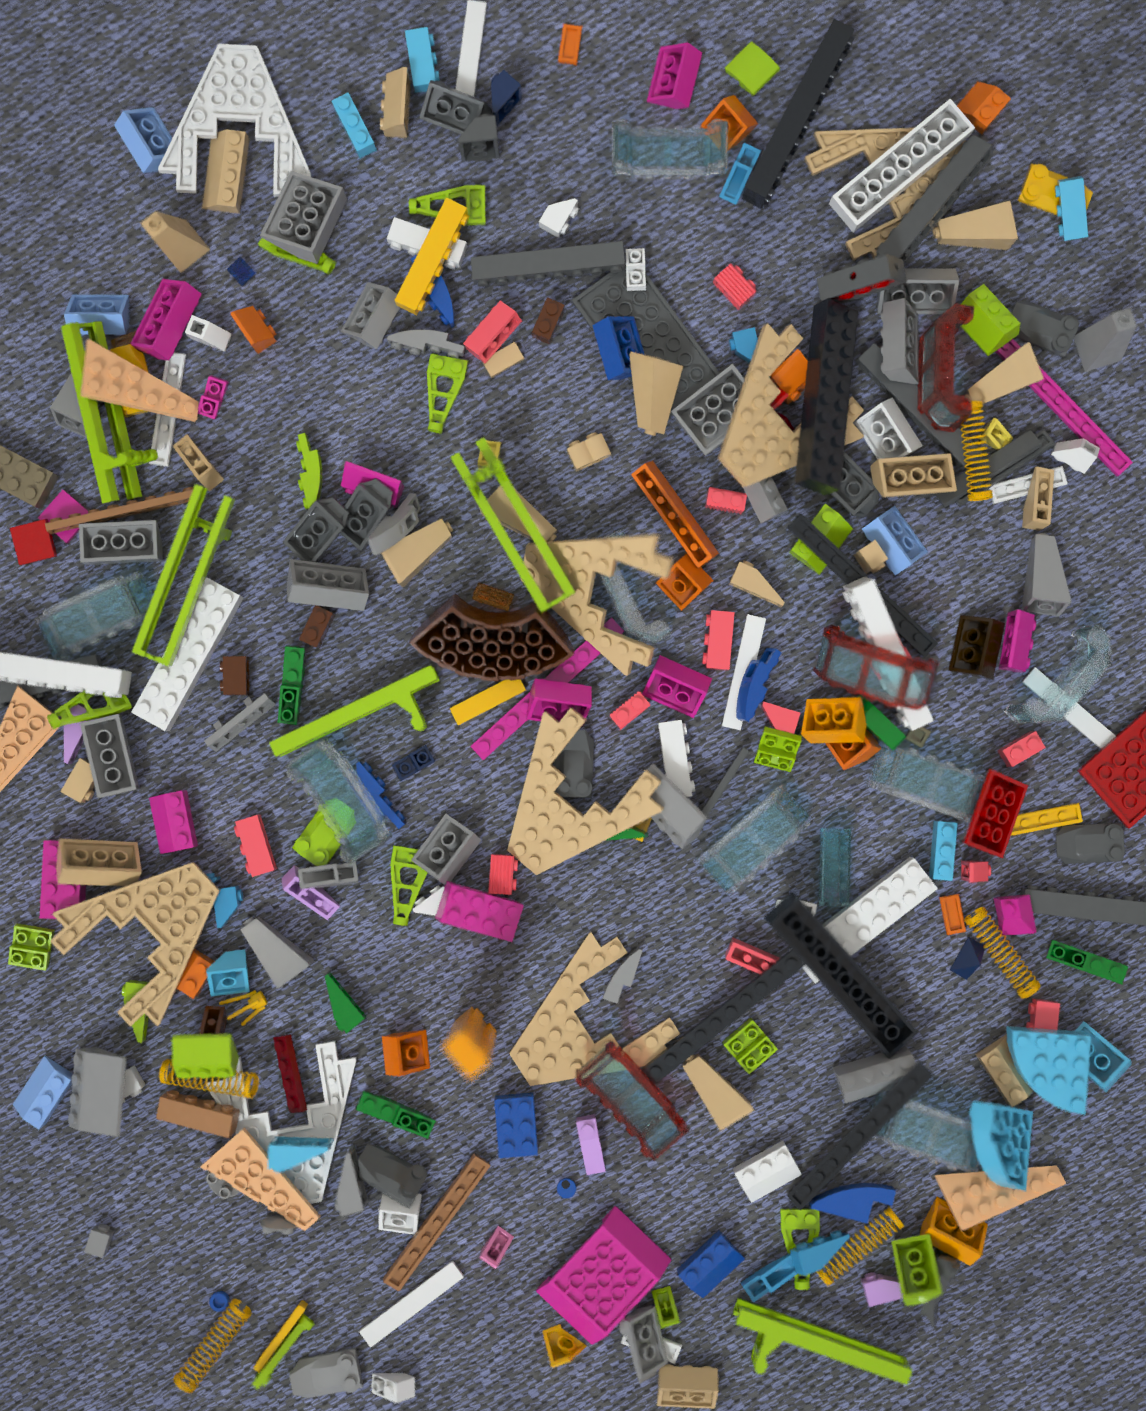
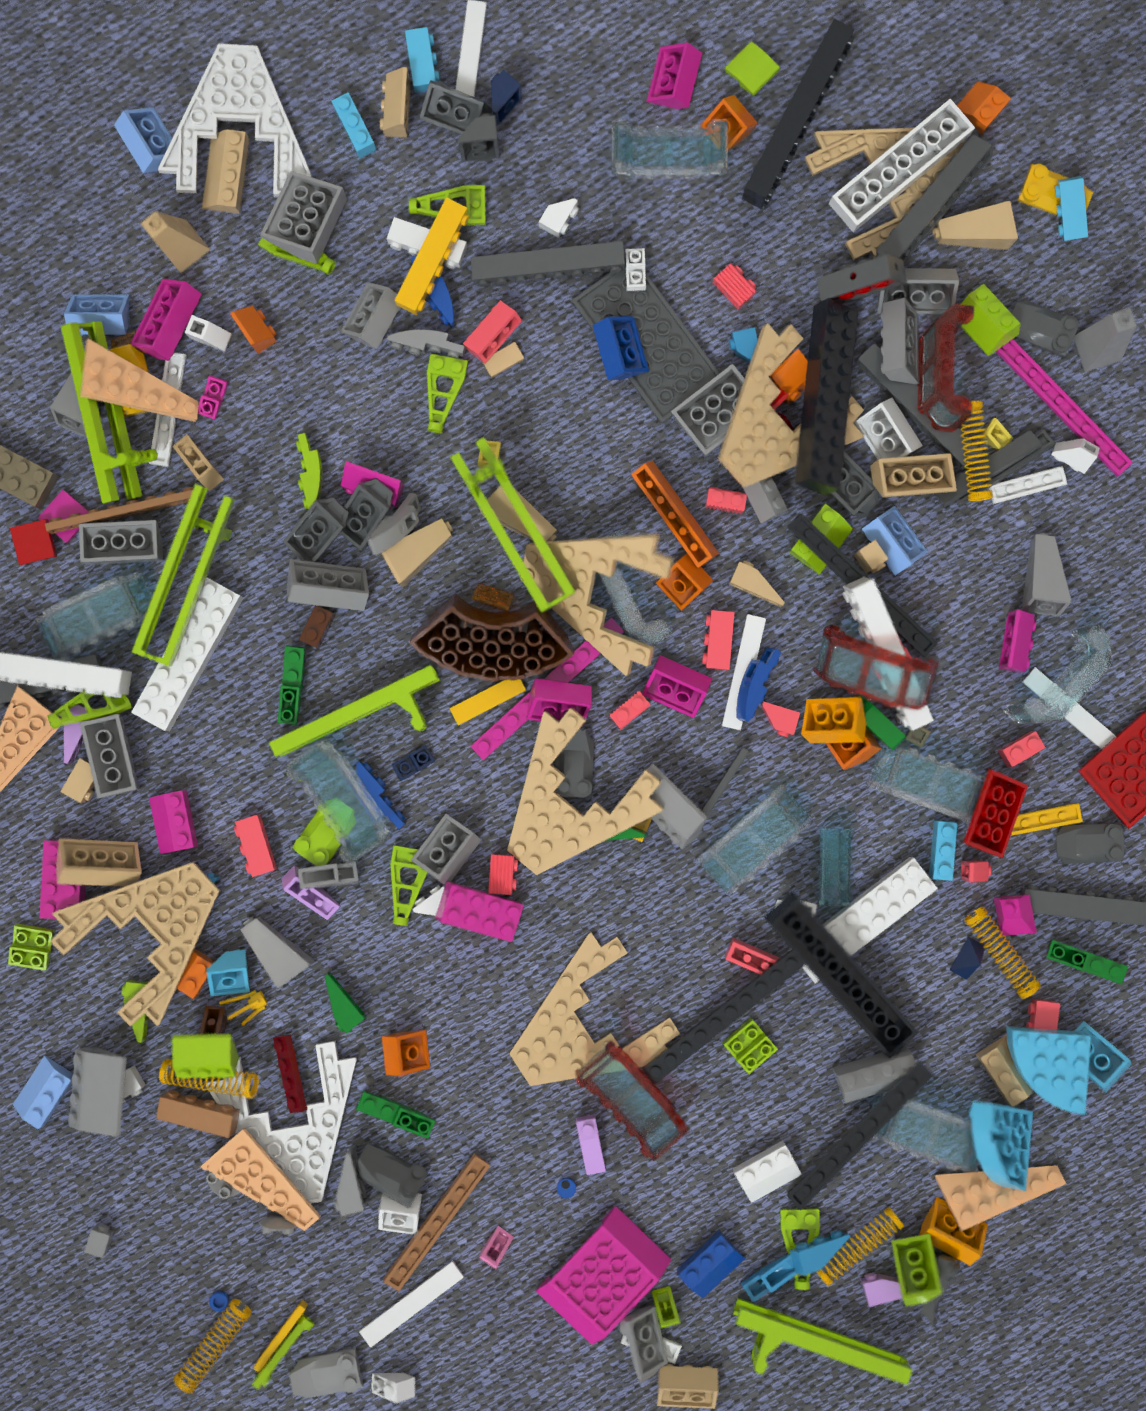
light grey hinge [204,693,276,752] -> none
dark azure slope [214,885,243,928] -> none
reddish brown brick [220,656,249,696] -> none
clear blue slope [227,257,256,286] -> none
medium azure slope [268,1136,333,1172] -> none
light orange brick [443,1007,497,1079] -> none
blue brick [494,1092,538,1158] -> none
reddish brown brick [532,297,565,345] -> none
yellow slope [542,1324,587,1368] -> none
orange tile [558,24,582,65] -> none
tan brick [567,432,611,472] -> none
light grey slope [603,947,643,1003] -> none
tan slope [629,352,683,436] -> none
white brick [658,720,695,797] -> none
tan slope [682,1054,754,1131] -> none
dark azure slope [719,143,762,205] -> none
lime slope [754,727,802,772] -> none
blue slope [809,1183,896,1223] -> none
orange tile [939,893,966,935] -> none
dark brown slope [948,615,1005,680] -> none
tan slope [965,342,1044,404] -> none
tan slope [1022,466,1054,531] -> none

